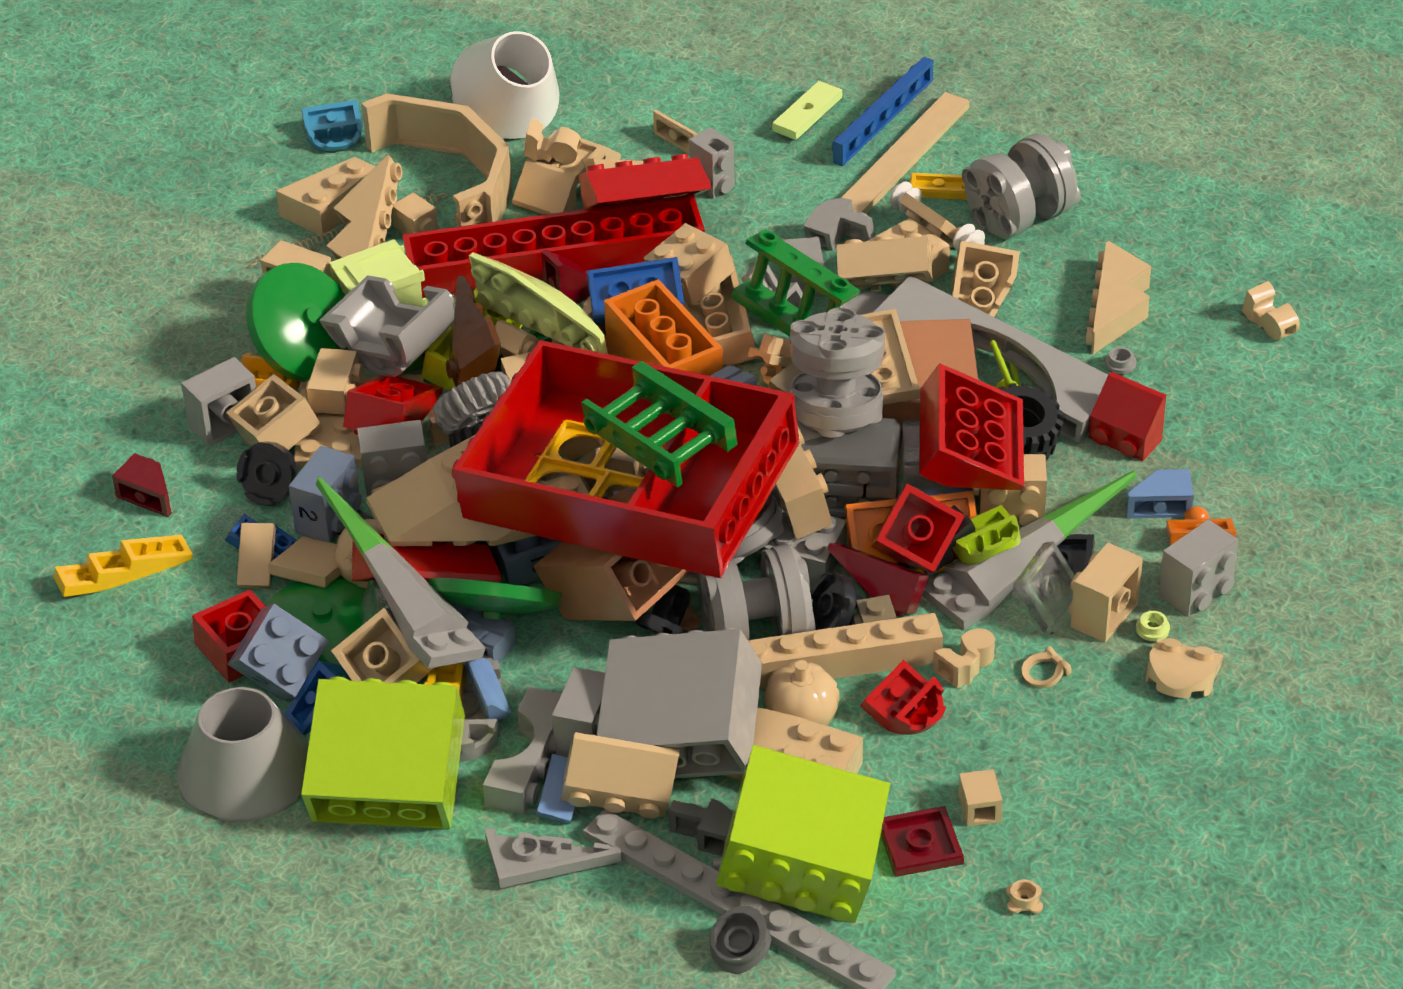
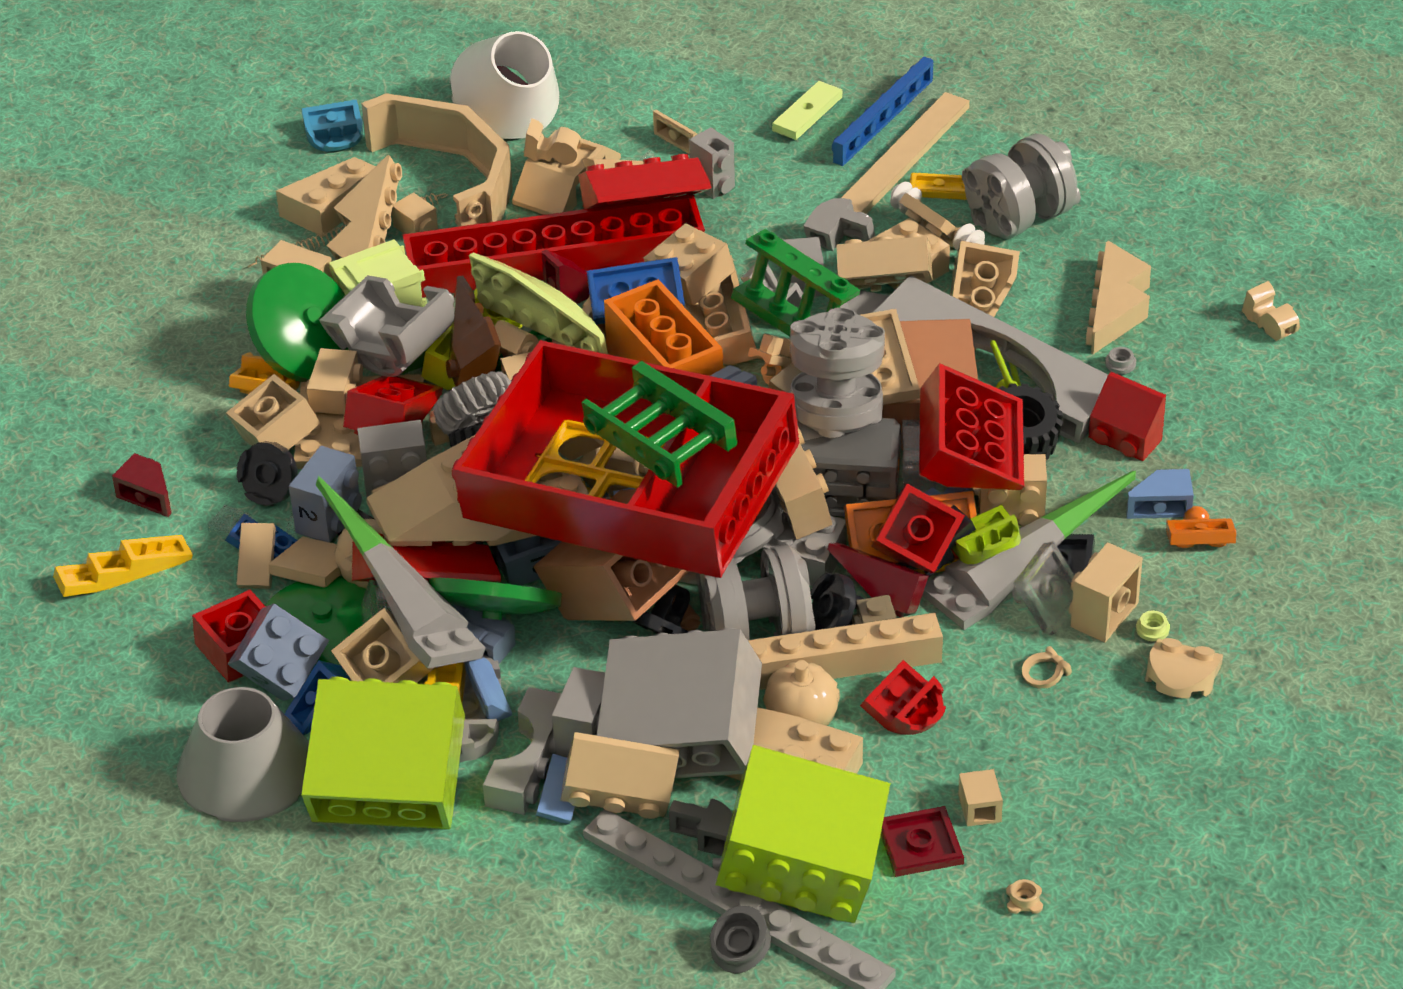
light grey brick [181,357,256,447] -> none
light grey wing [484,828,622,888] -> none
tan leg [933,628,995,688] -> none
light grey brick [1159,519,1238,617] -> none

